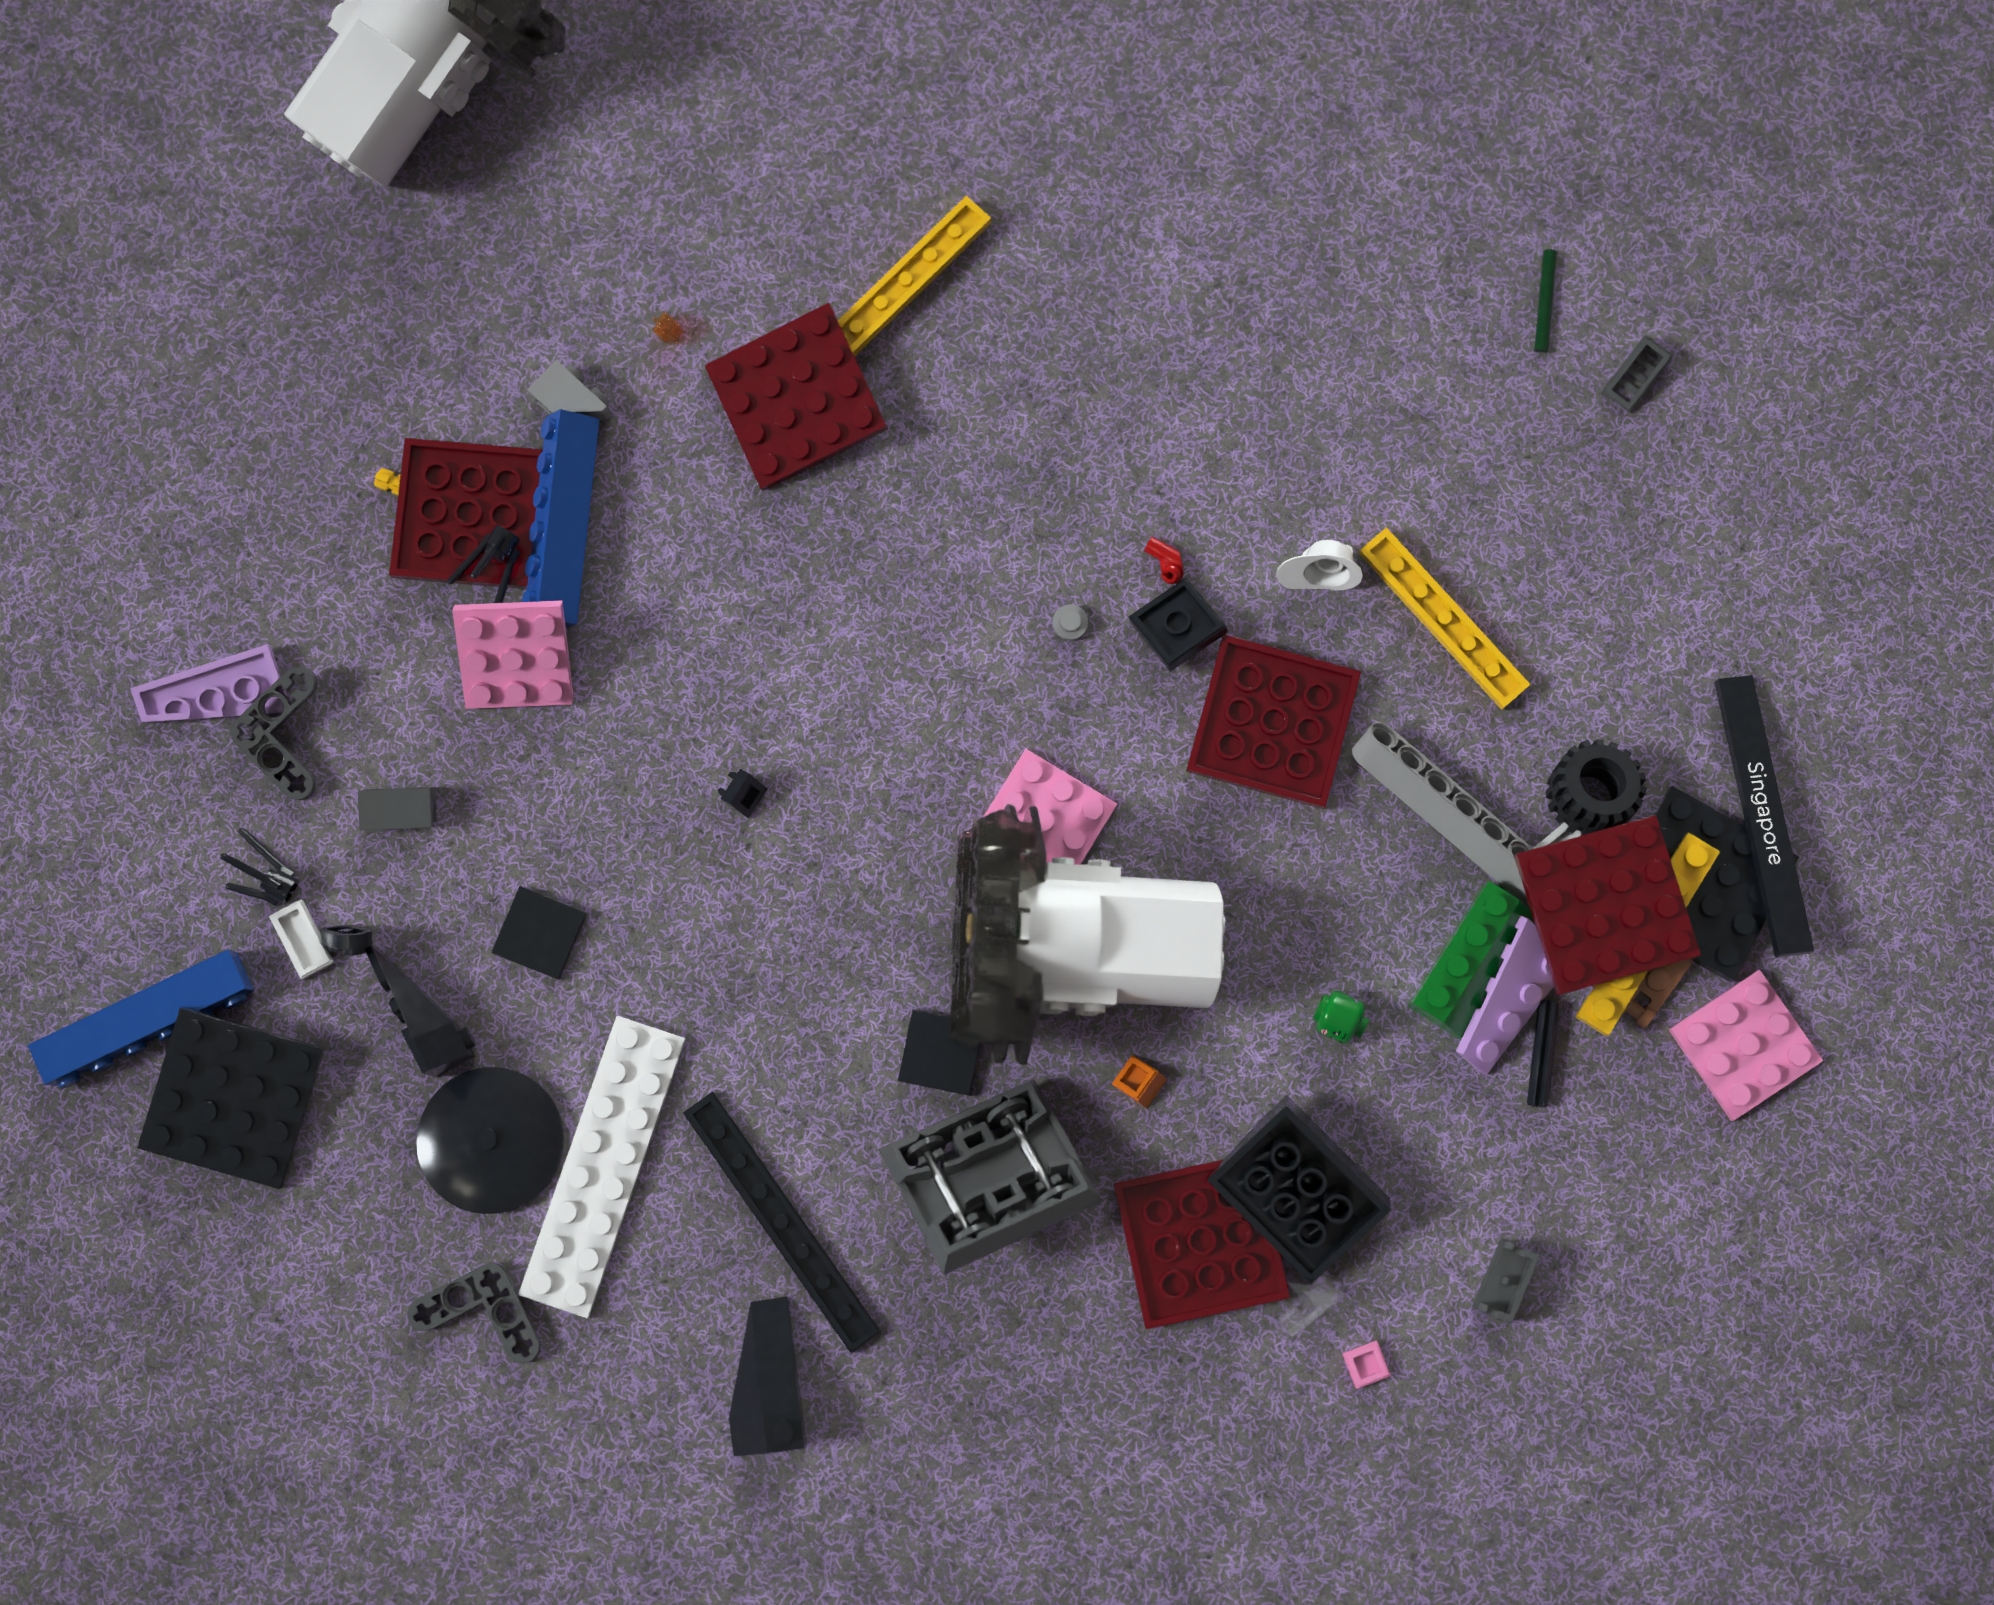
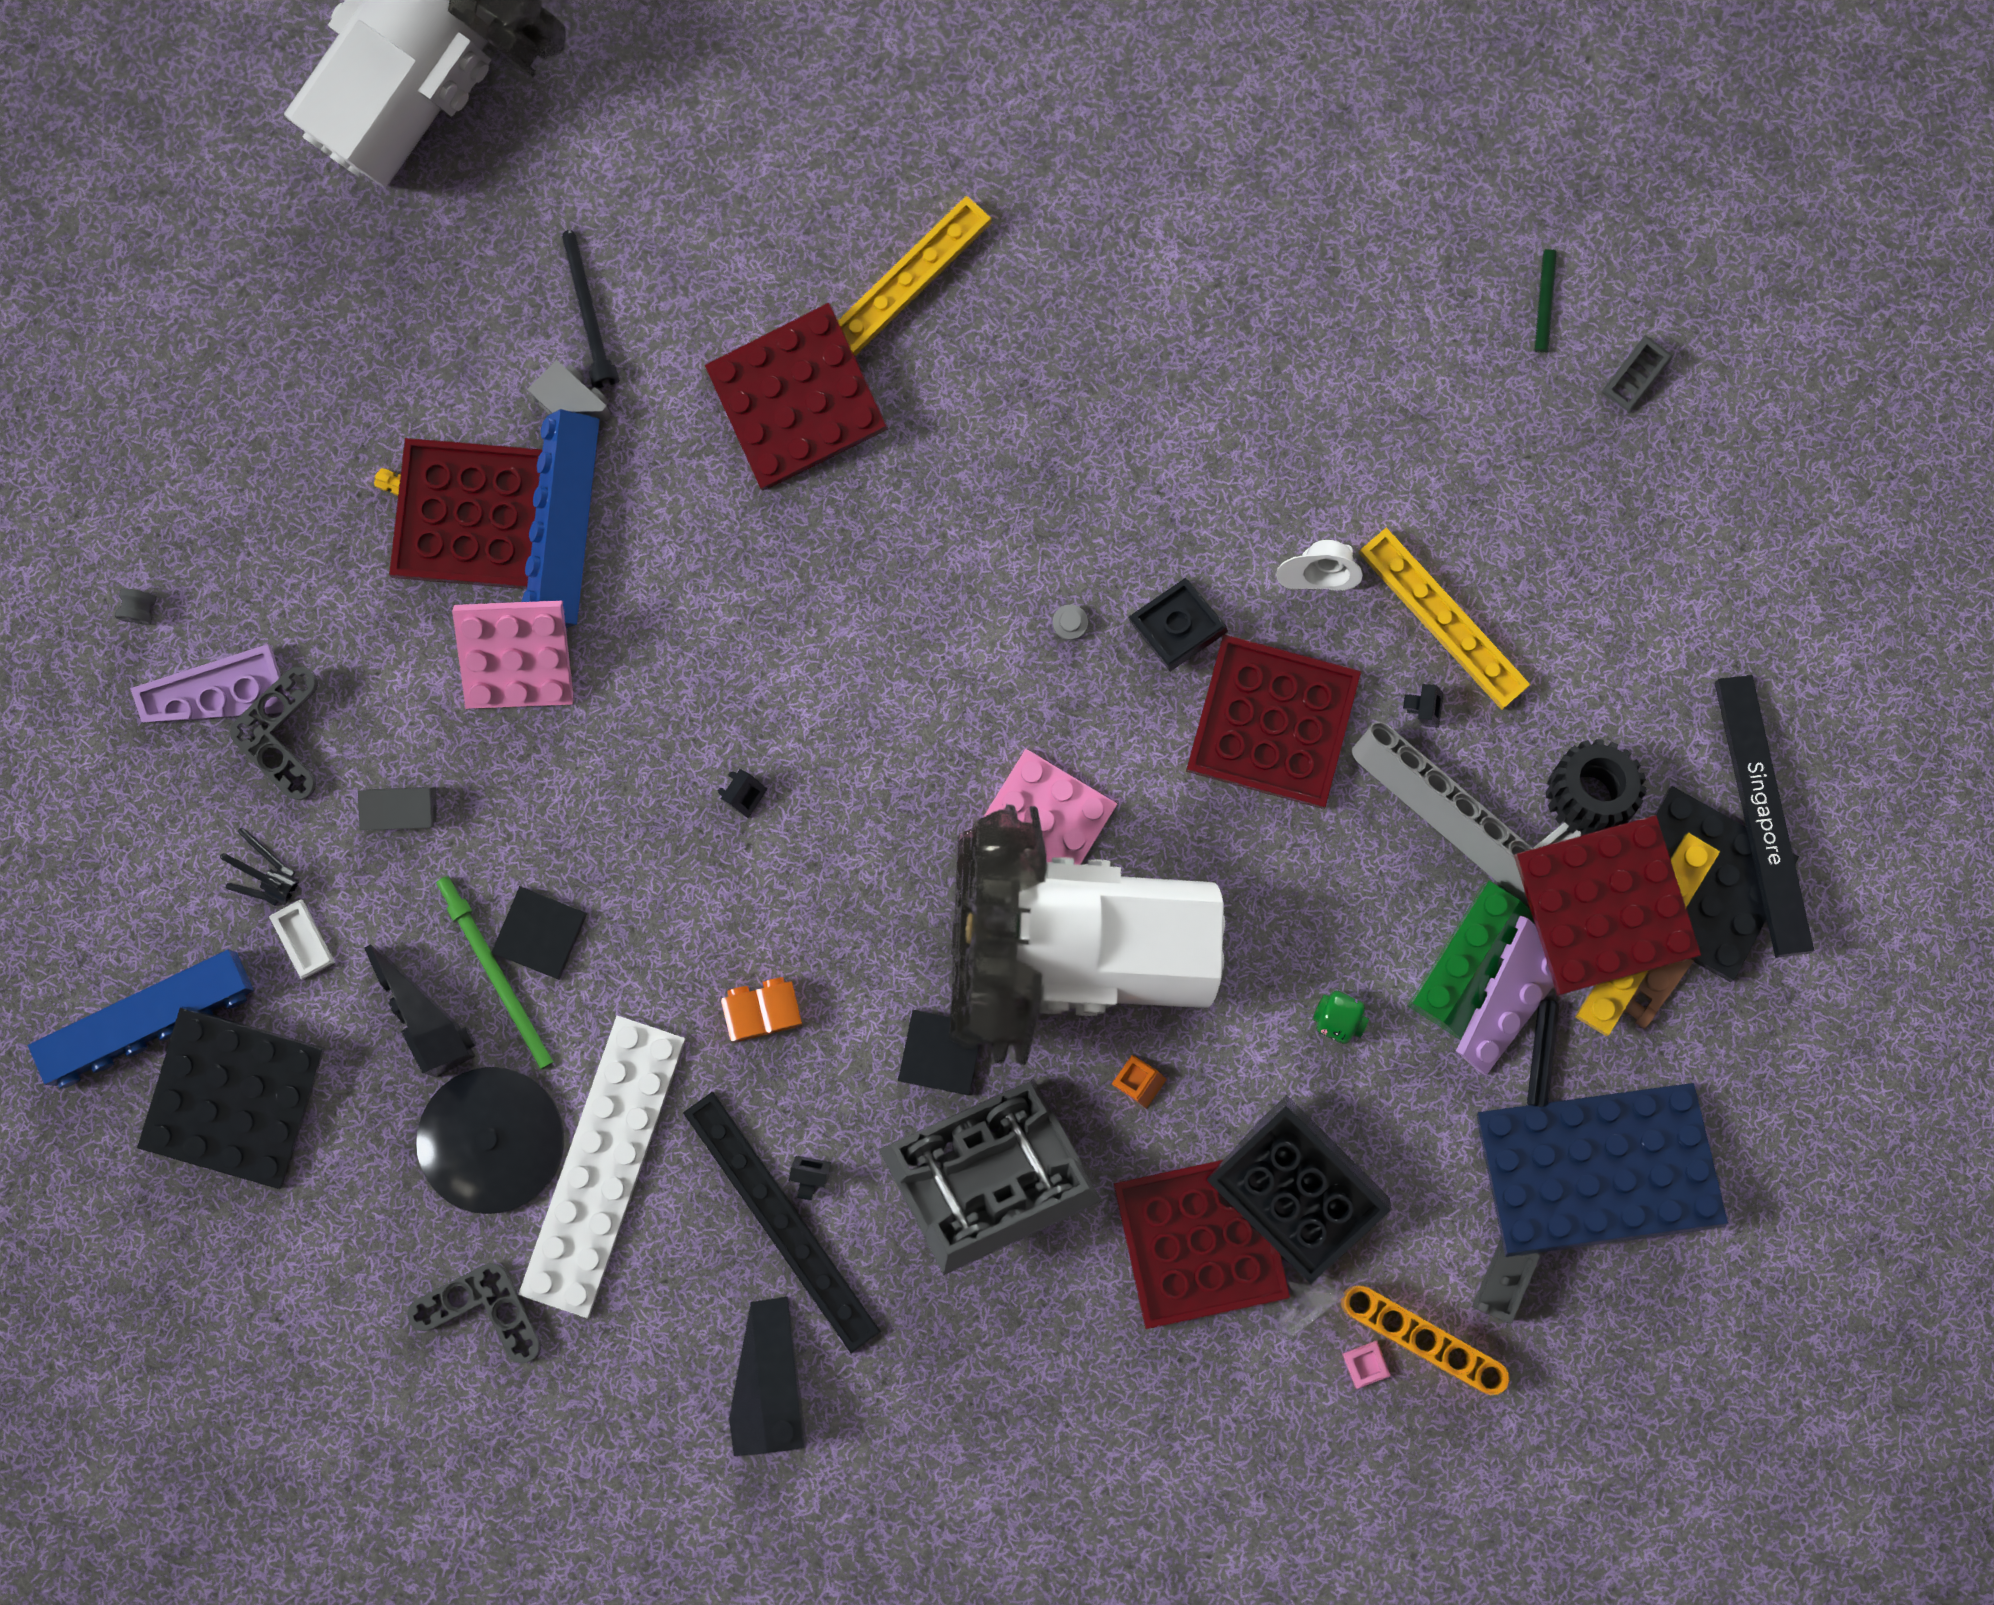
black plate [319,925,373,956] -> none
black plant [447,525,521,603] -> none
clear orange plate [652,311,684,343] -> none
red arm [1144,536,1184,584] -> none
bright pink plate [1668,969,1823,1121] -> none
none -> dark grey wheel [114,588,157,625]
none -> bright green bar [436,876,554,1070]
none -> black piece [562,230,619,389]
none -> orange brick [721,977,803,1043]
none -> black tile [788,1156,832,1201]
none -> light orange beam [1341,1286,1509,1395]
none -> black tile [1403,684,1444,728]
none -> dark blue plate [1477,1083,1728,1257]

